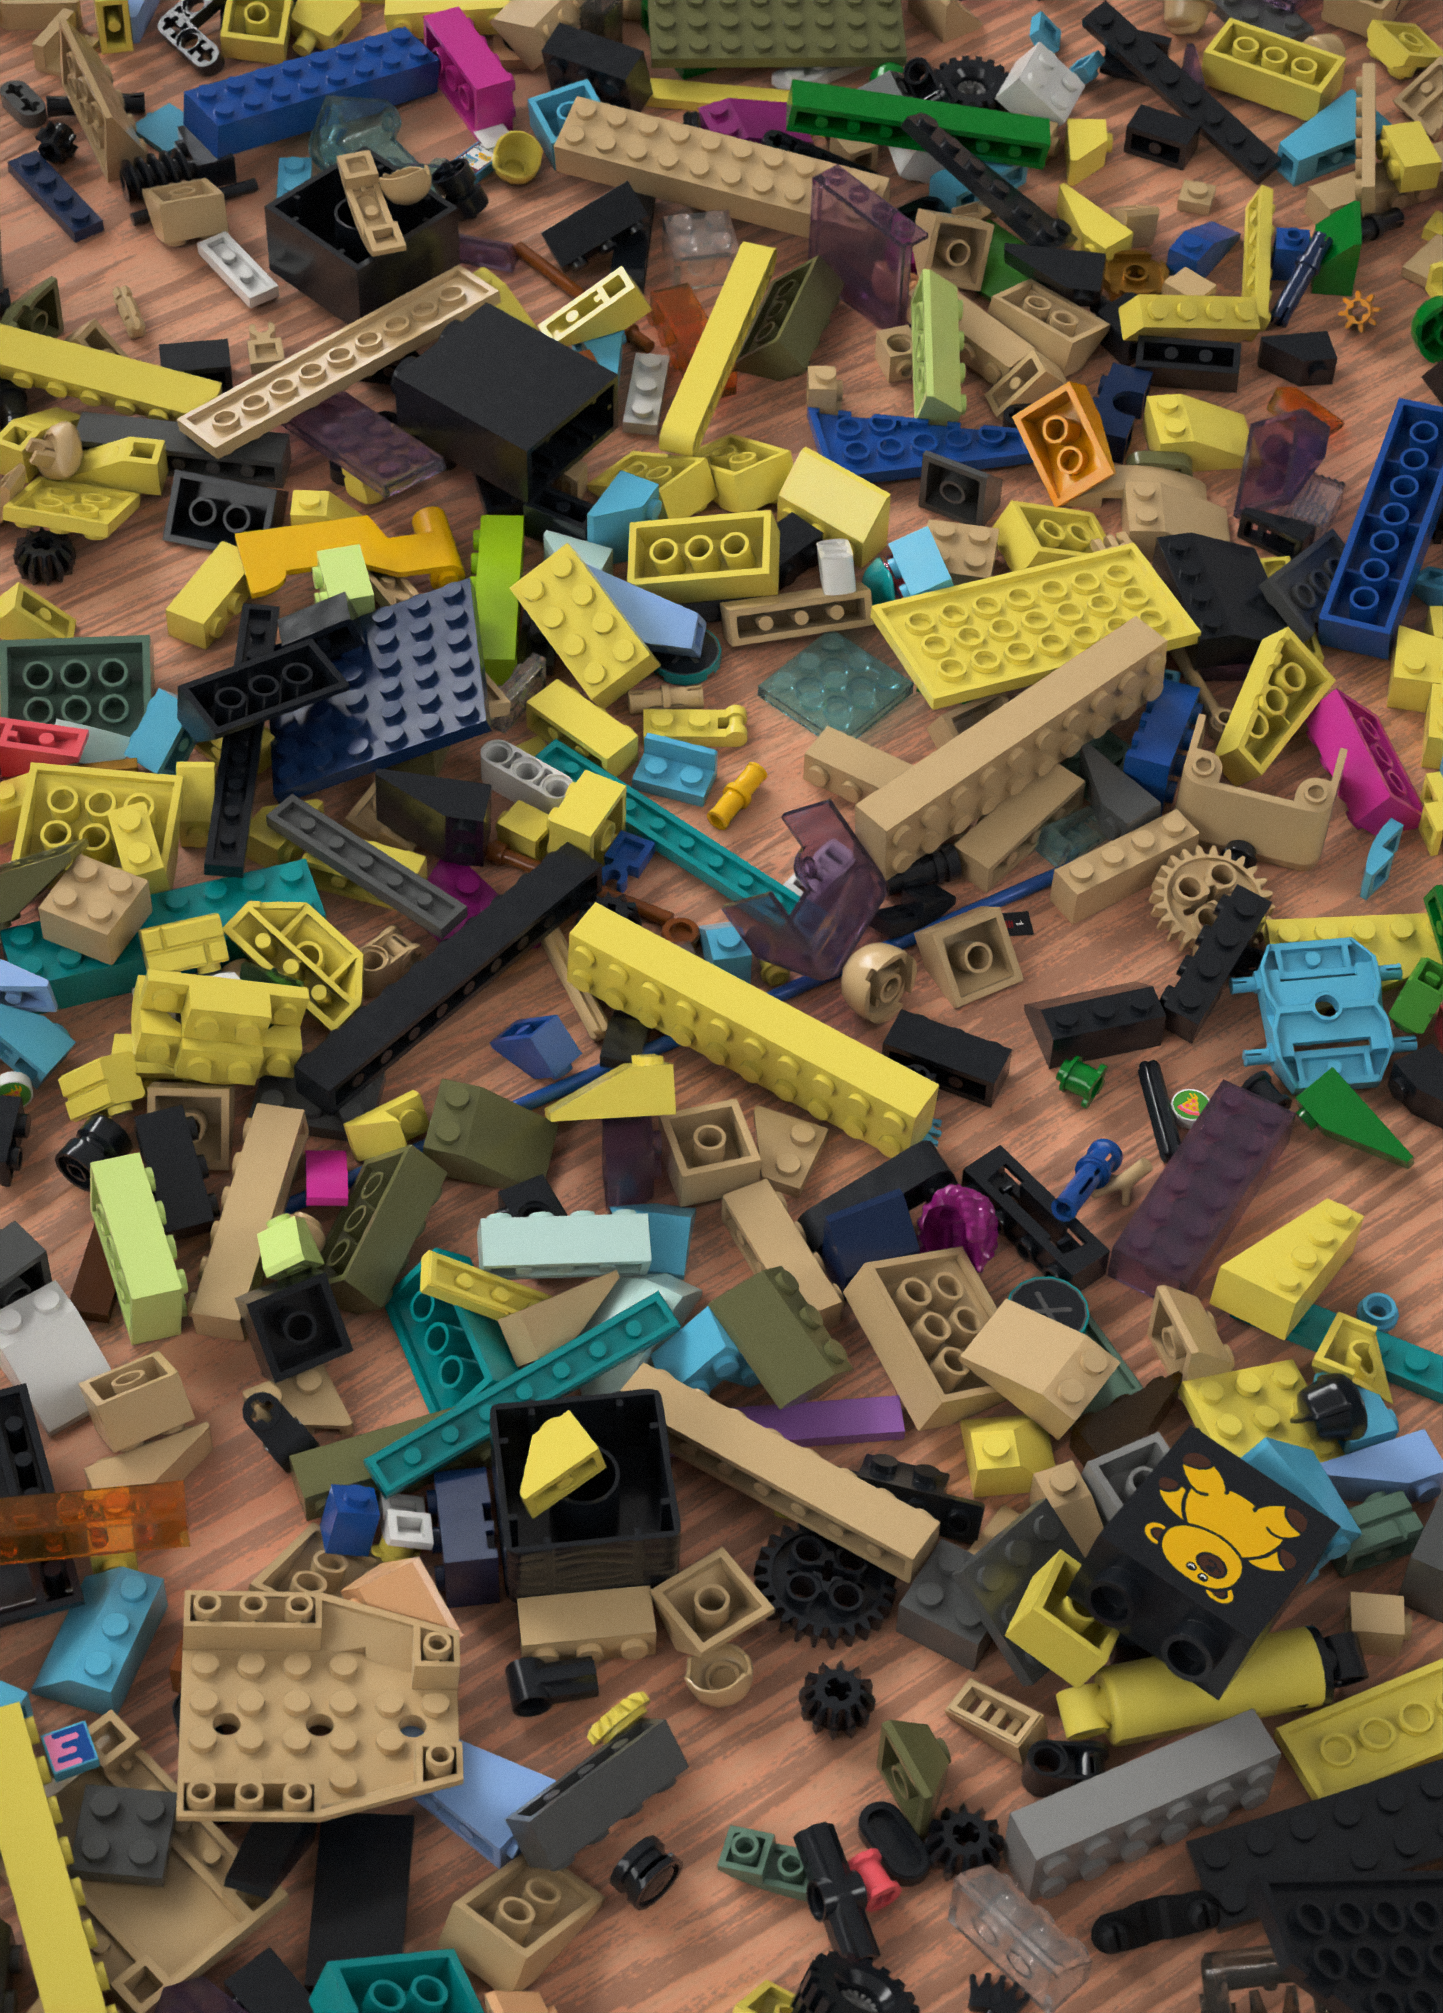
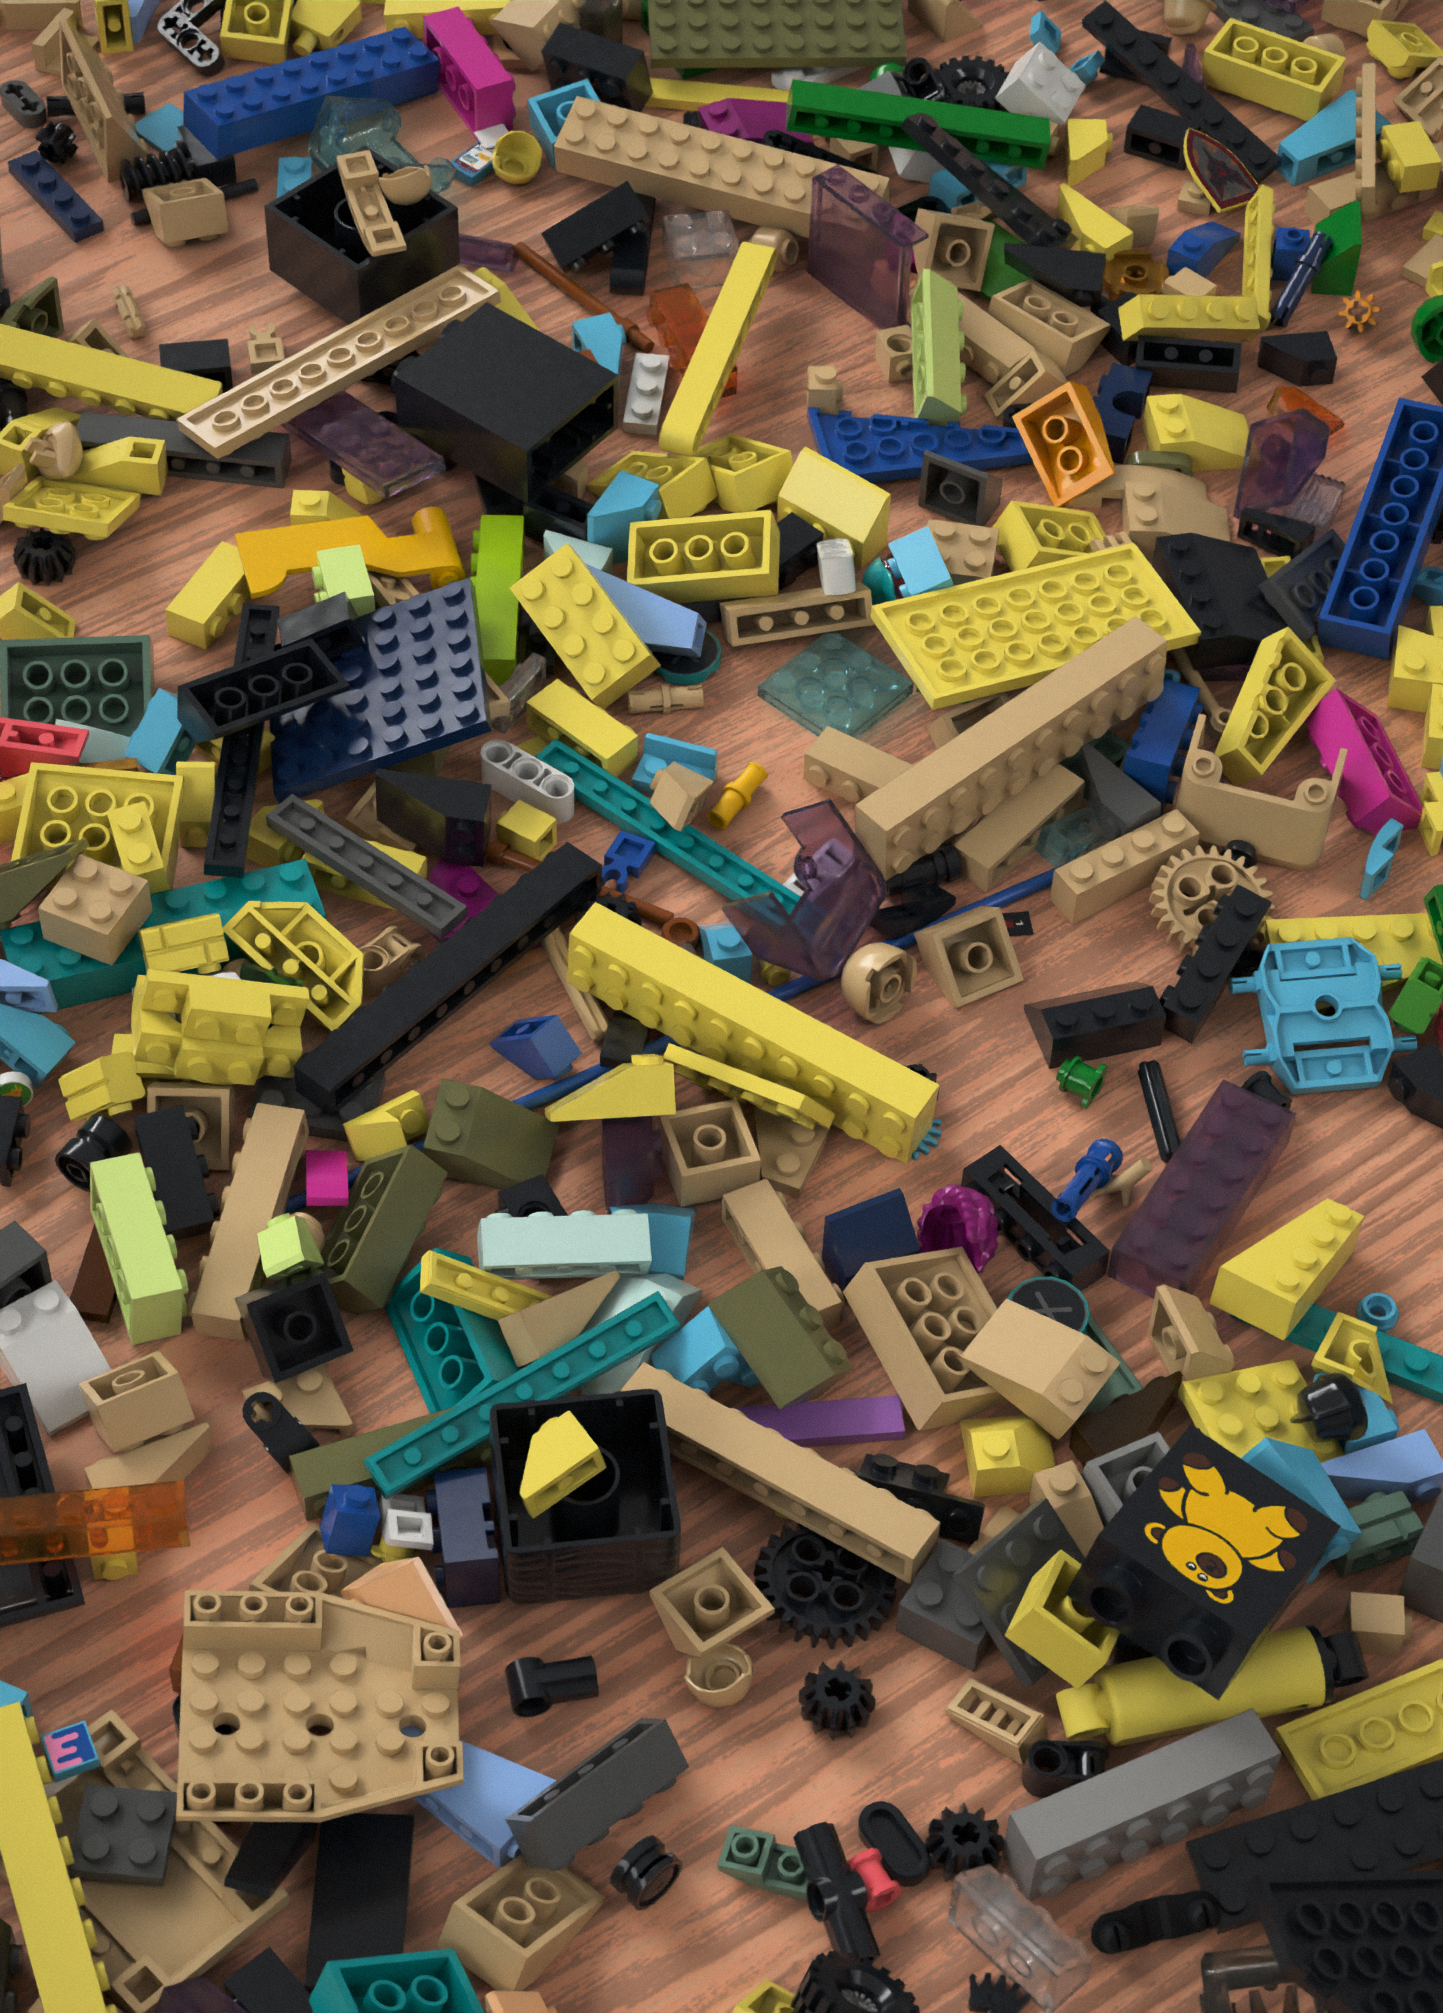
medium azure slope [31,1566,168,1715] -> none
black slope [162,469,289,550] -> none
white plate [197,231,279,309] -> none
black wheel [431,158,489,222] -> none
tan brick [517,1585,656,1663] -> none
light yellow slope [538,266,652,346] -> none
light yellow brick [546,770,626,867] -> none
light yellow gear [587,1691,651,1747] -> none
light yellow plate [643,705,748,747] -> none
olive slope [733,255,845,382] -> none
black beam [797,1140,958,1259] -> none
olive slope [877,1720,951,1840] -> none
black brick [882,1009,1012,1108] -> none
tile [1171,1089,1211,1129] -> none
green slope [1296,1067,1414,1169] -> none
black pin [1361,207,1405,242] -> none
none -> tan slope [650,762,714,832]
none -> light yellow plate [663,1043,836,1130]
none -> tan head [748,227,799,272]
none -> shield [1184,128,1259,213]

